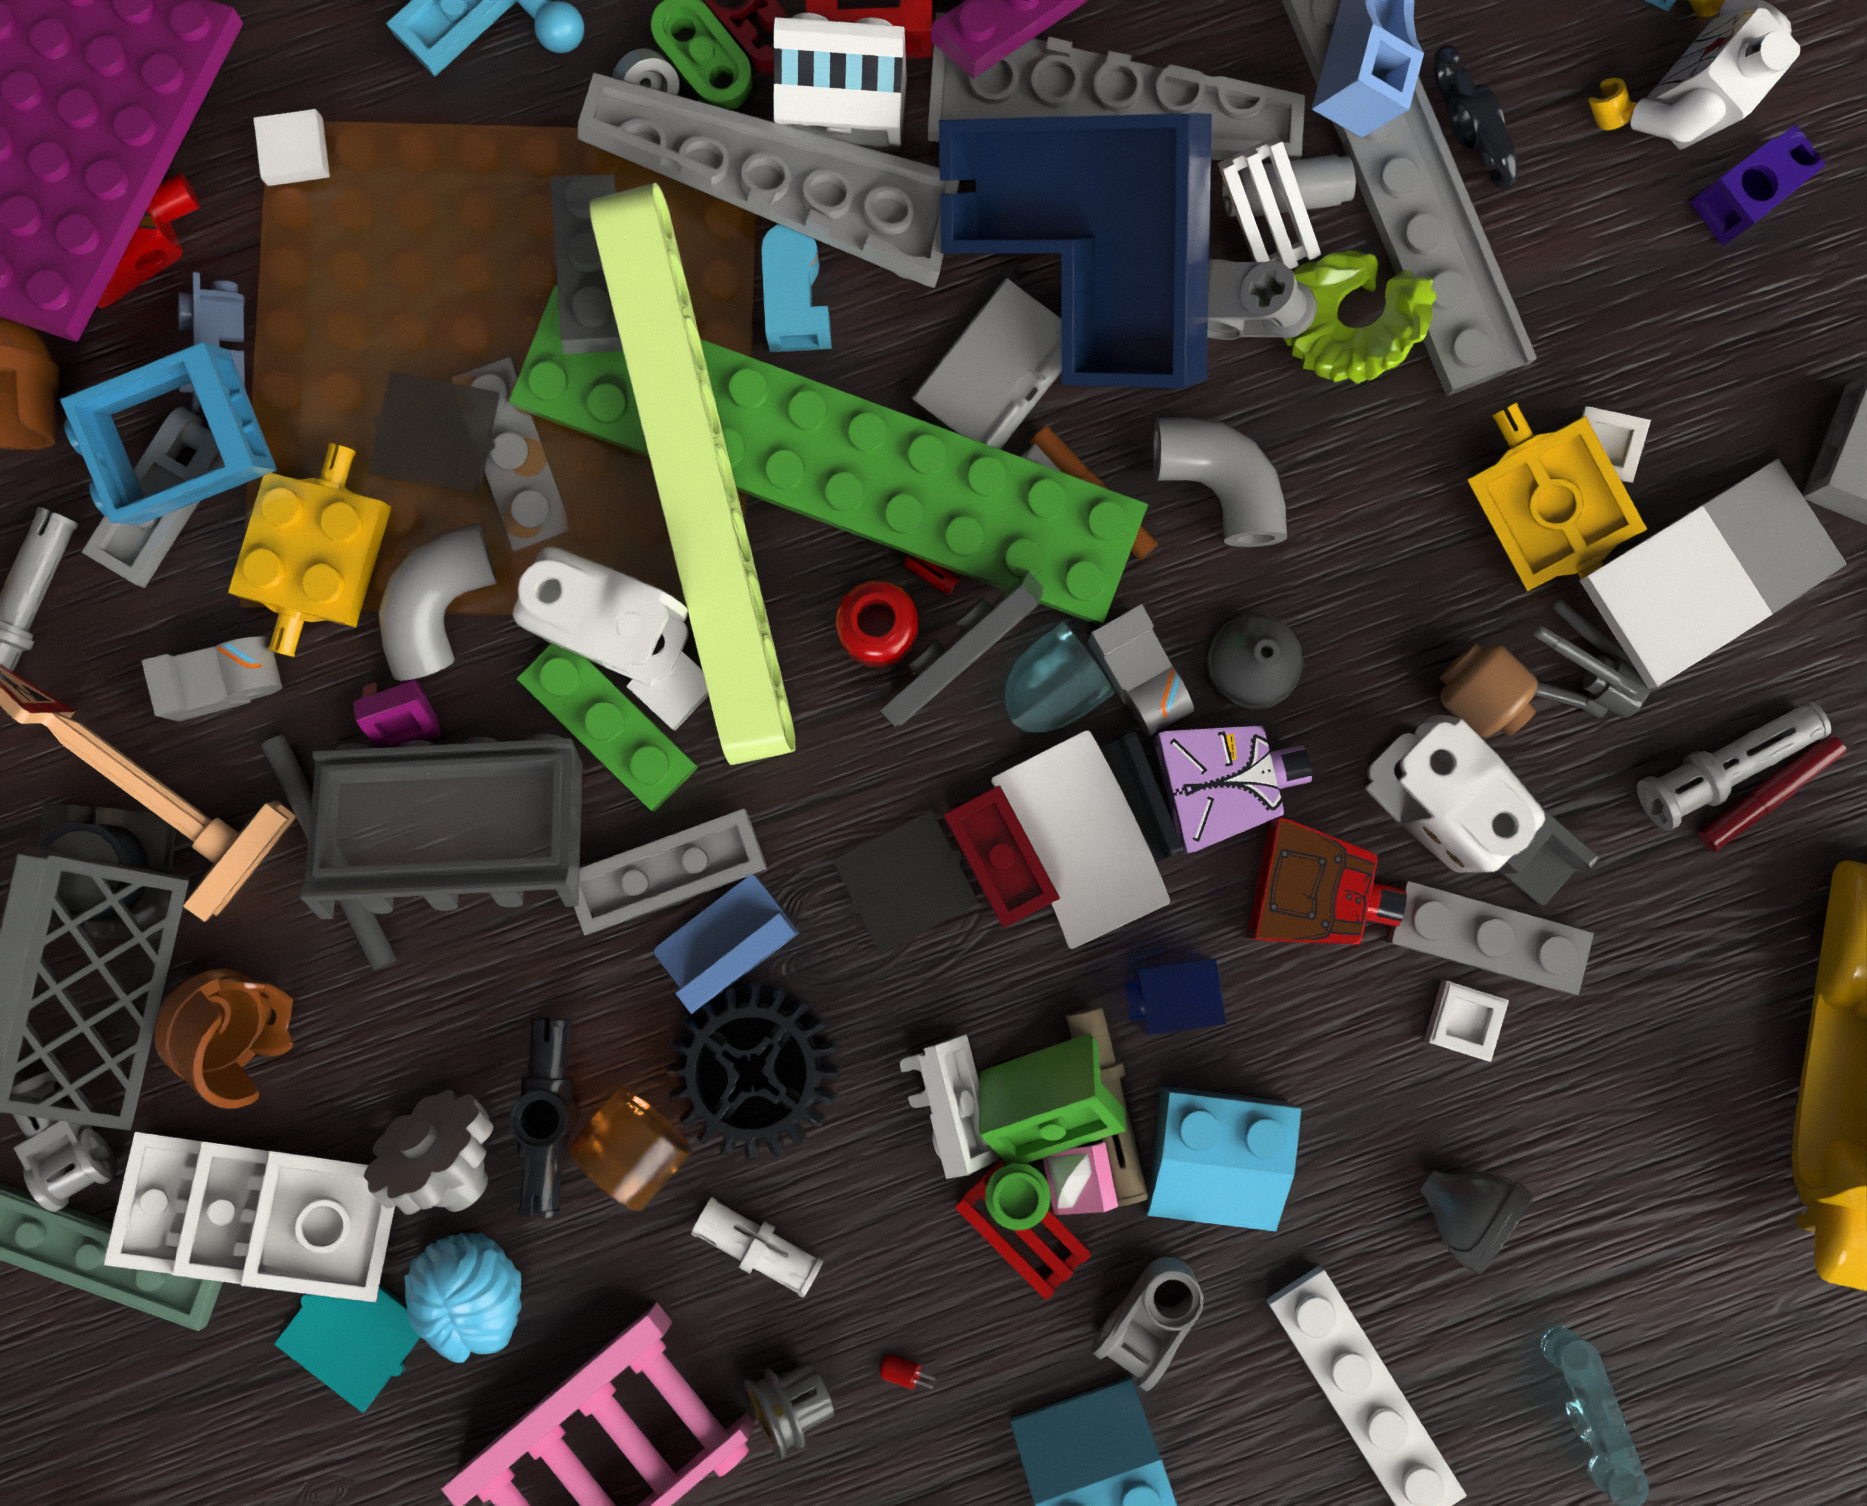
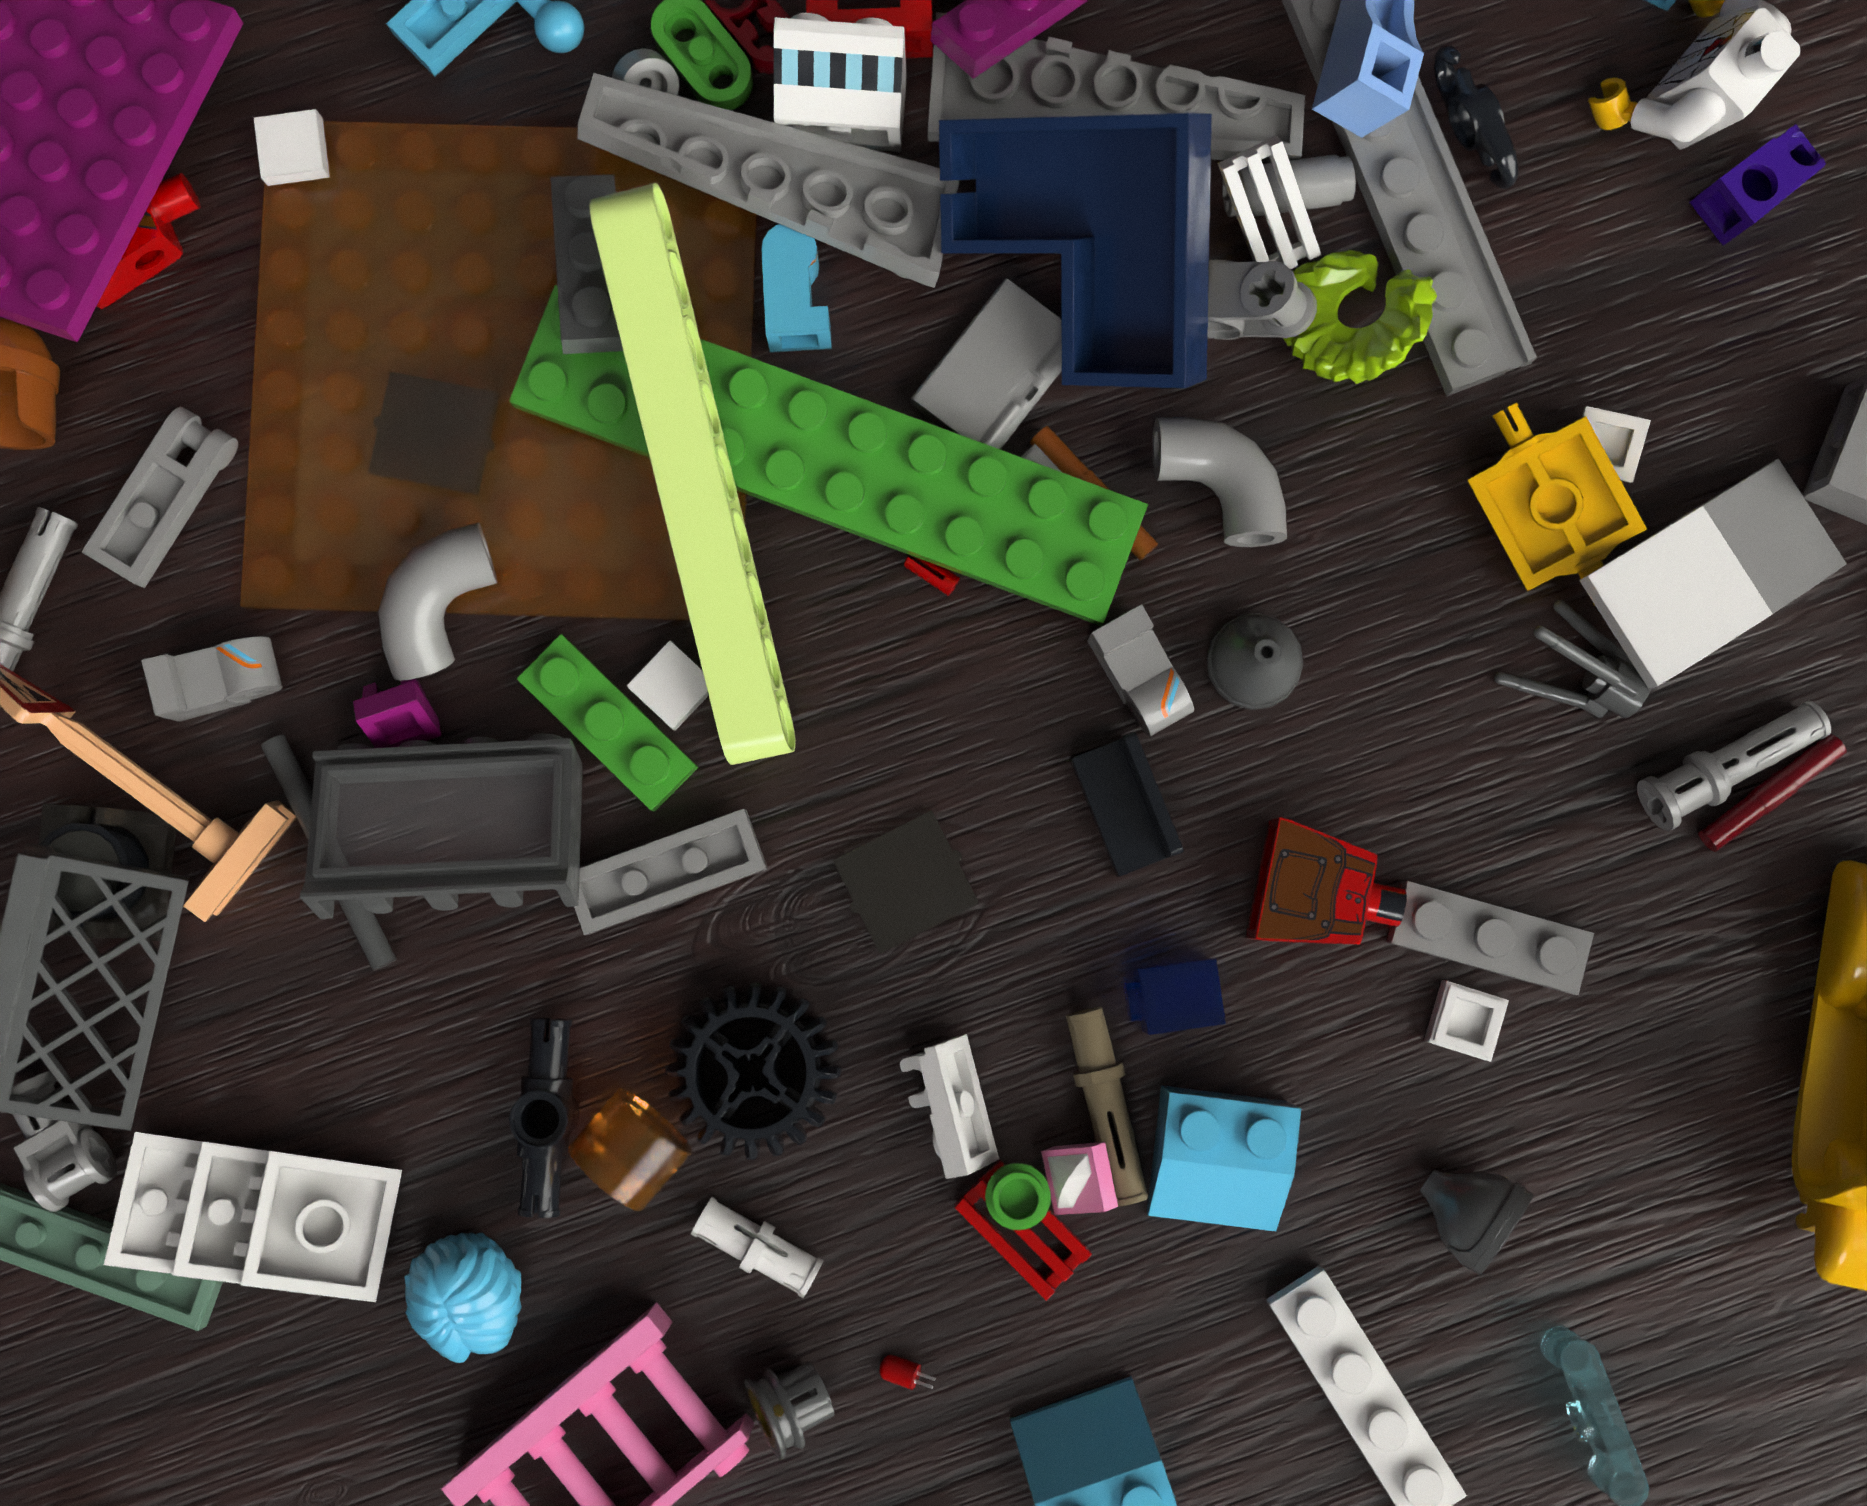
dark azure window [60,342,277,525] -> none
dark orange helmet [154,968,293,1109] -> none
sand blue hinge [178,272,246,413] -> none
yellow plate [228,443,392,657] -> none
teal piece [274,1284,421,1413] -> none
light grey plant [364,1090,493,1214] -> none
light grey plate [451,357,575,554] -> none
white piece [513,547,689,687] -> none
medium blue panel [654,875,800,1014] -> none
red head [835,580,919,668] -> none
dark grey plate [880,571,1044,727] -> none
dark red plate [943,785,1060,929] -> none
bright green panel [979,1034,1126,1164] -> none
white sticker [991,730,1170,949] -> none
clear light blue brick [1004,621,1116,733] -> none
light grey piece [1091,1257,1203,1391] -> none
lavender torso [1152,726,1312,855] -> none
white piece [1364,715,1545,872] -> none
medium nougat head [1439,642,1538,738] -> none
dark grey panel [1496,807,1599,905] -> none

